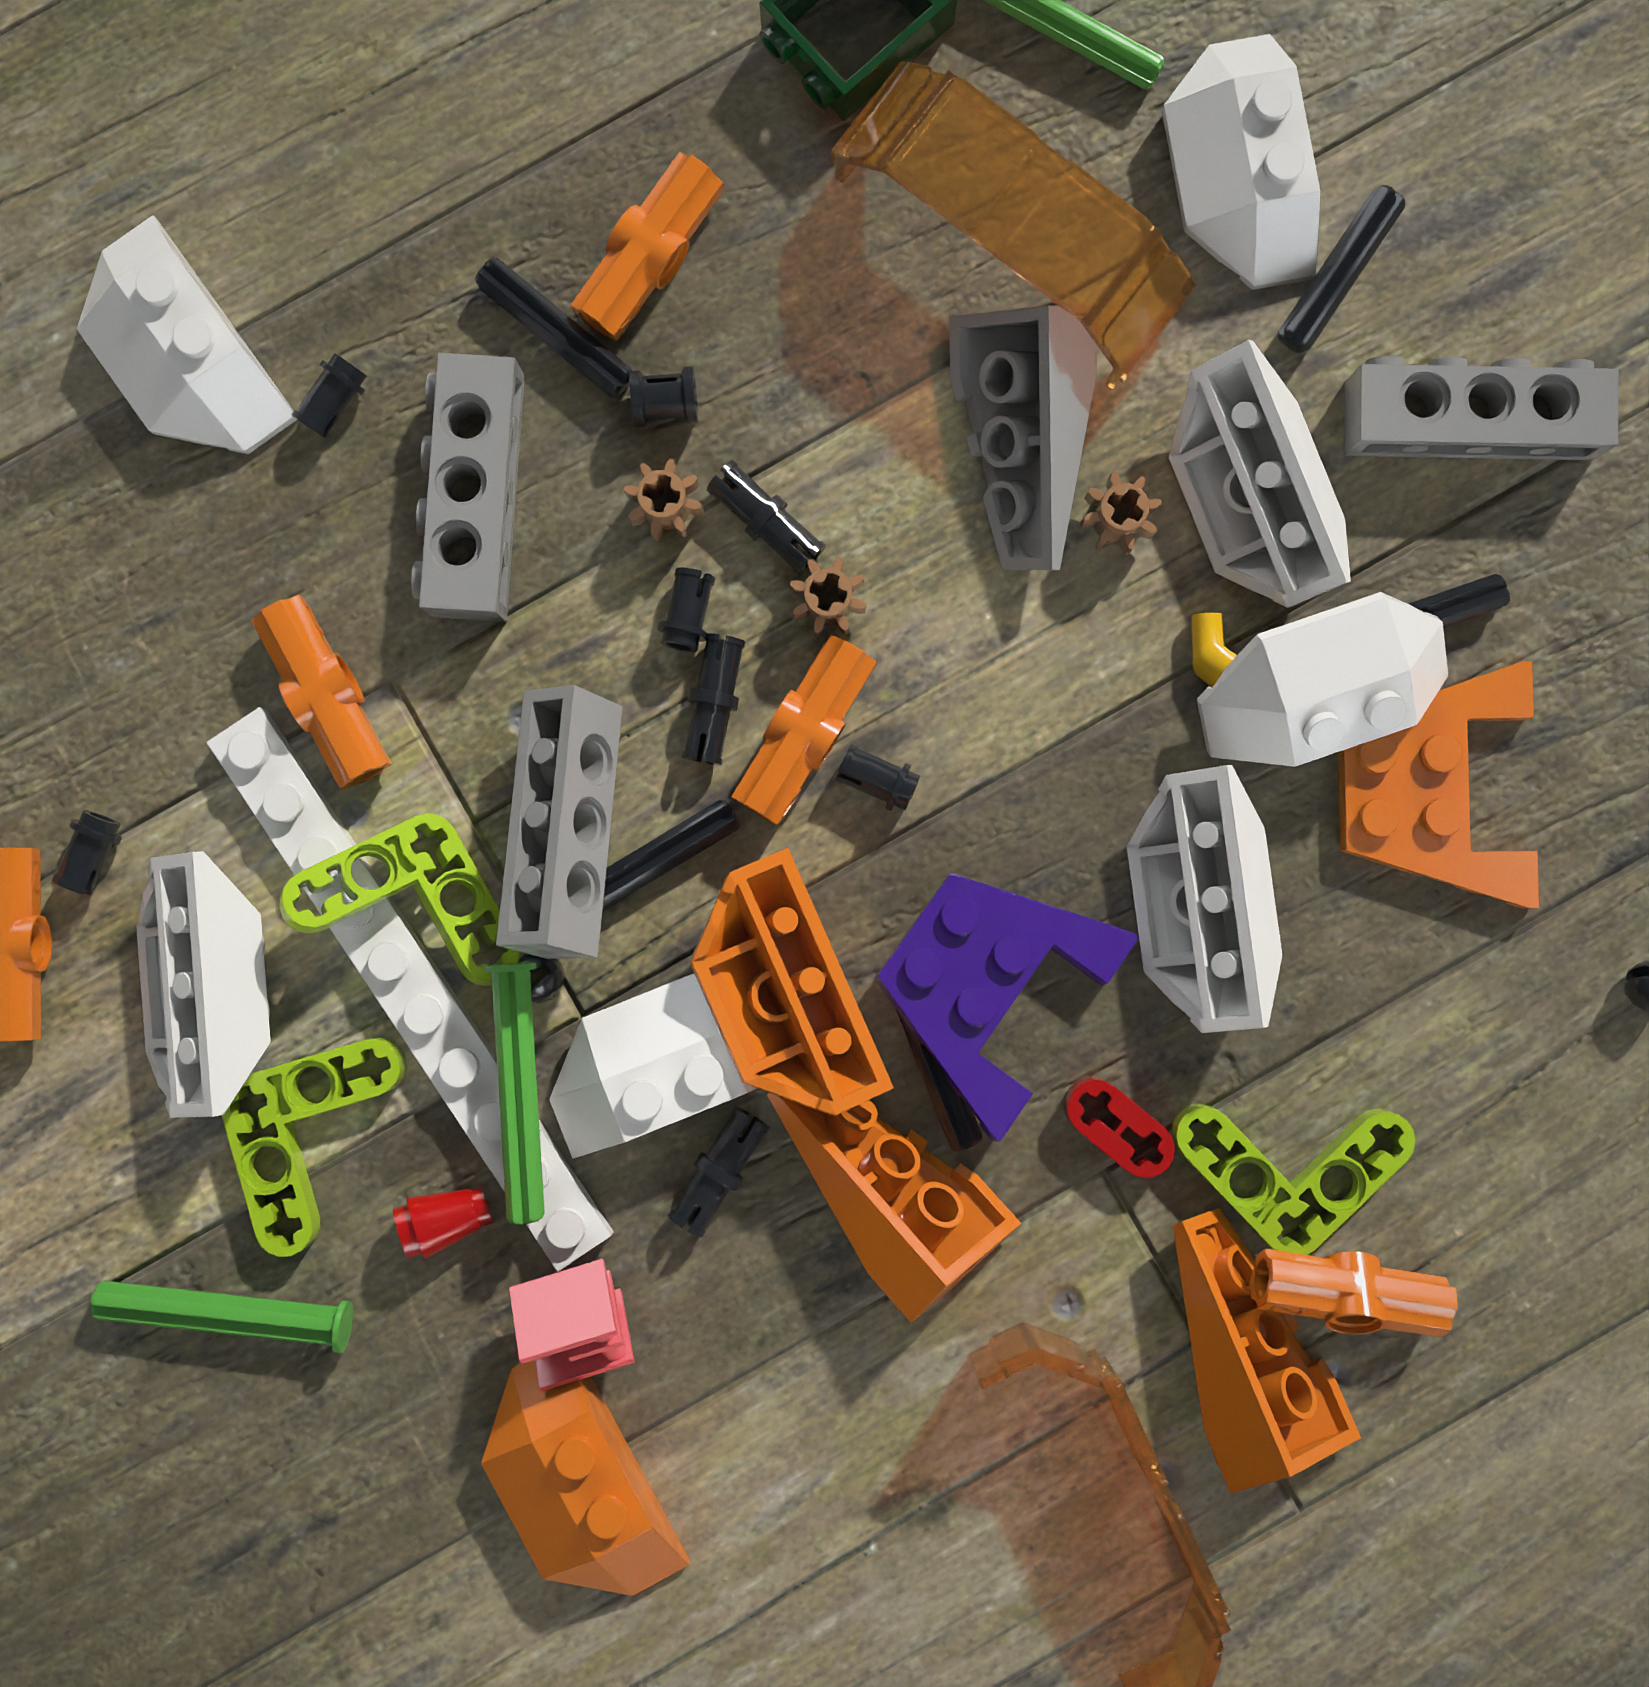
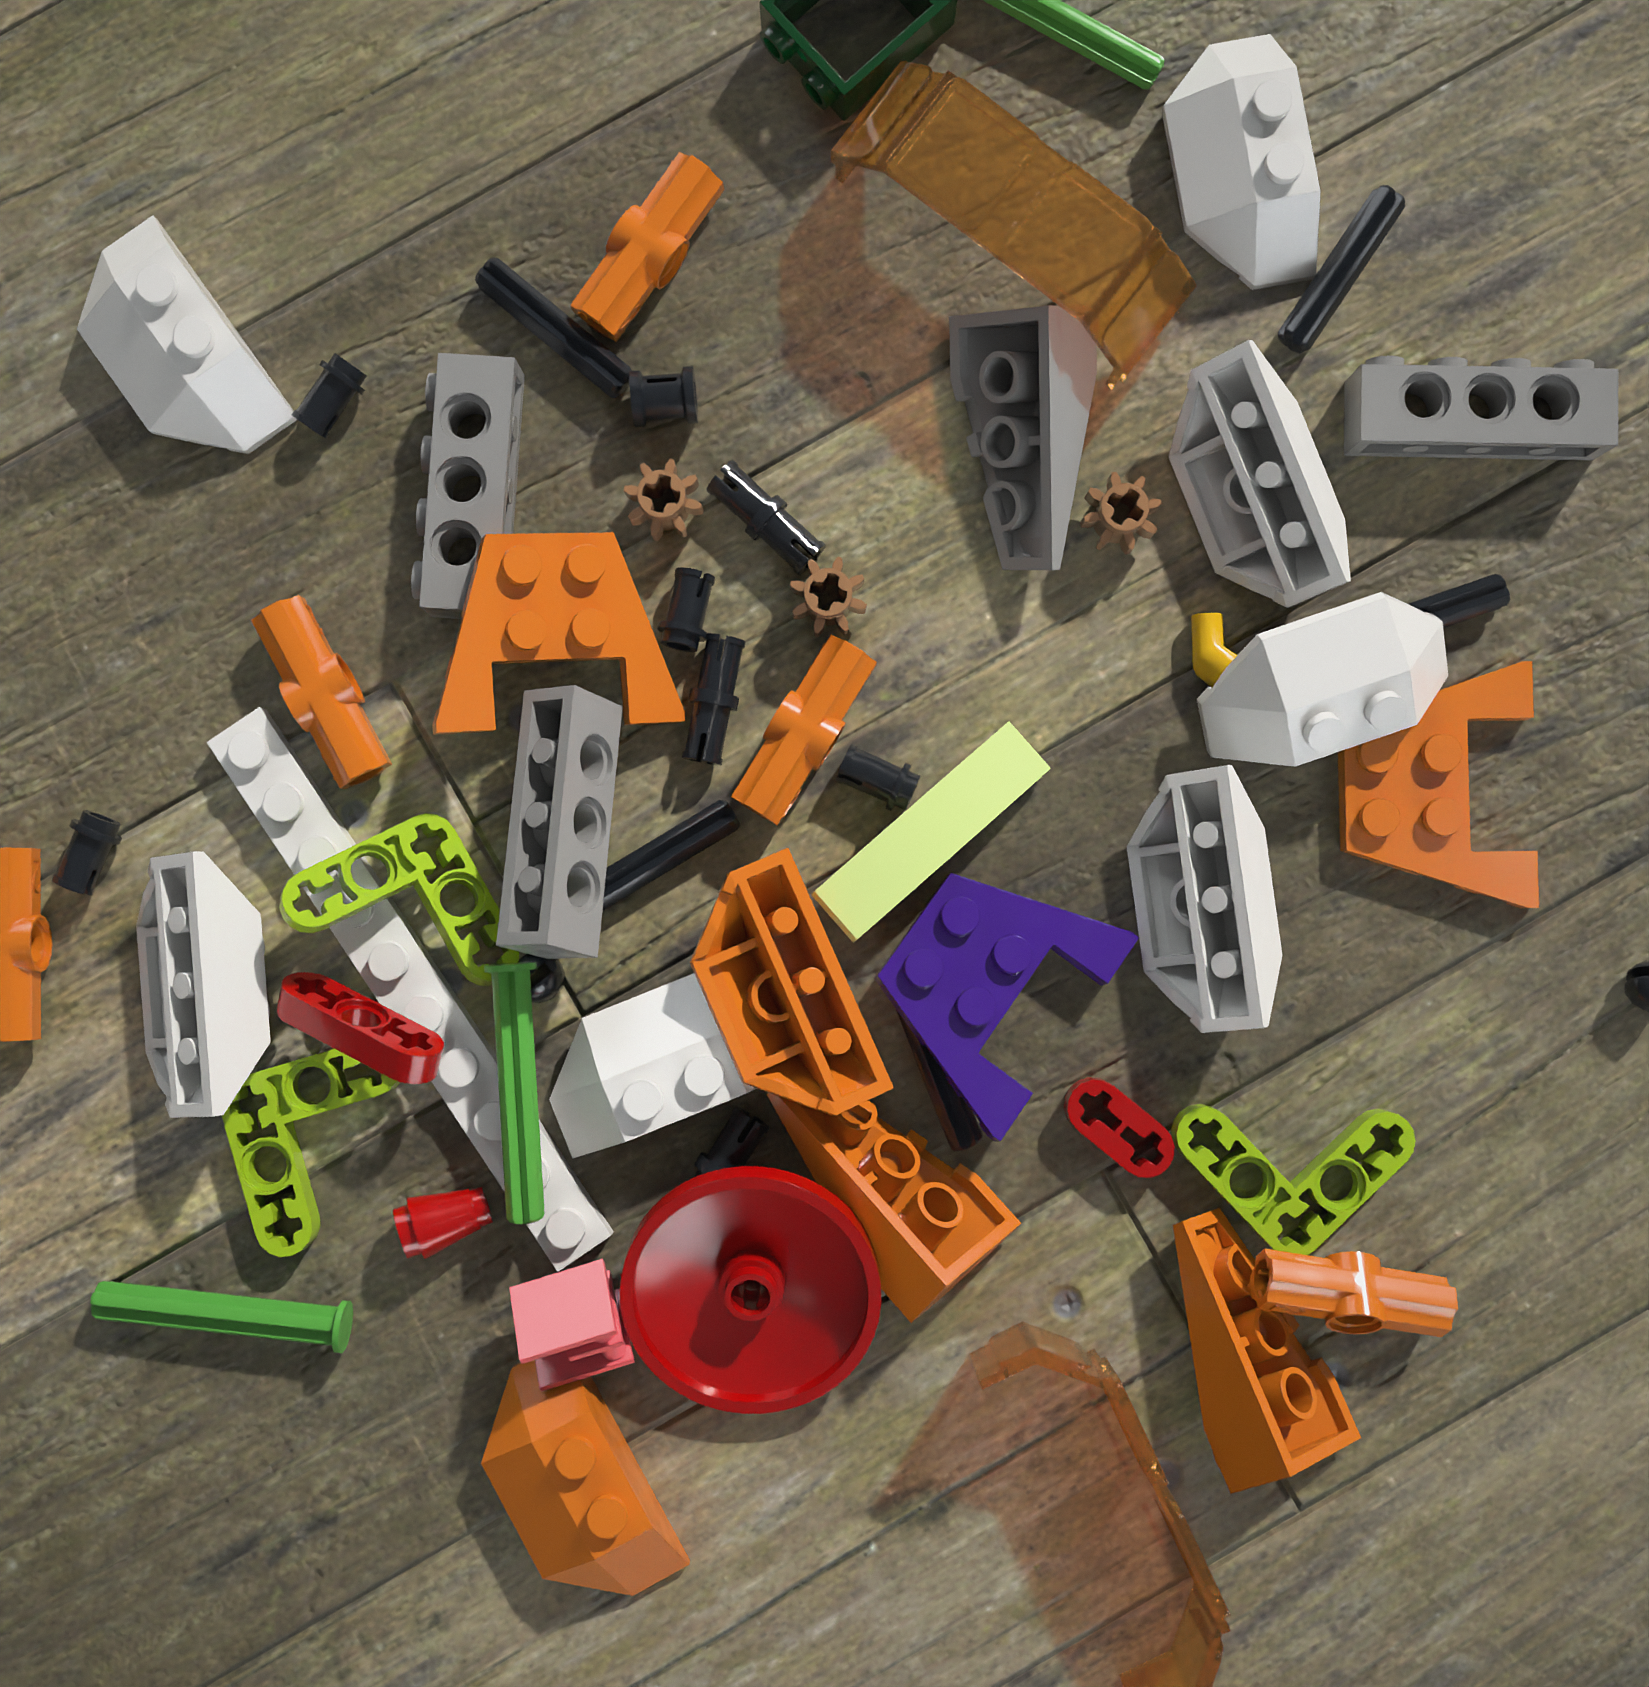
none -> red beam [276,972,444,1084]
none -> orange wing [432,532,685,735]
none -> red dish [620,1166,881,1414]
none -> yellowish green slope [811,721,1051,943]

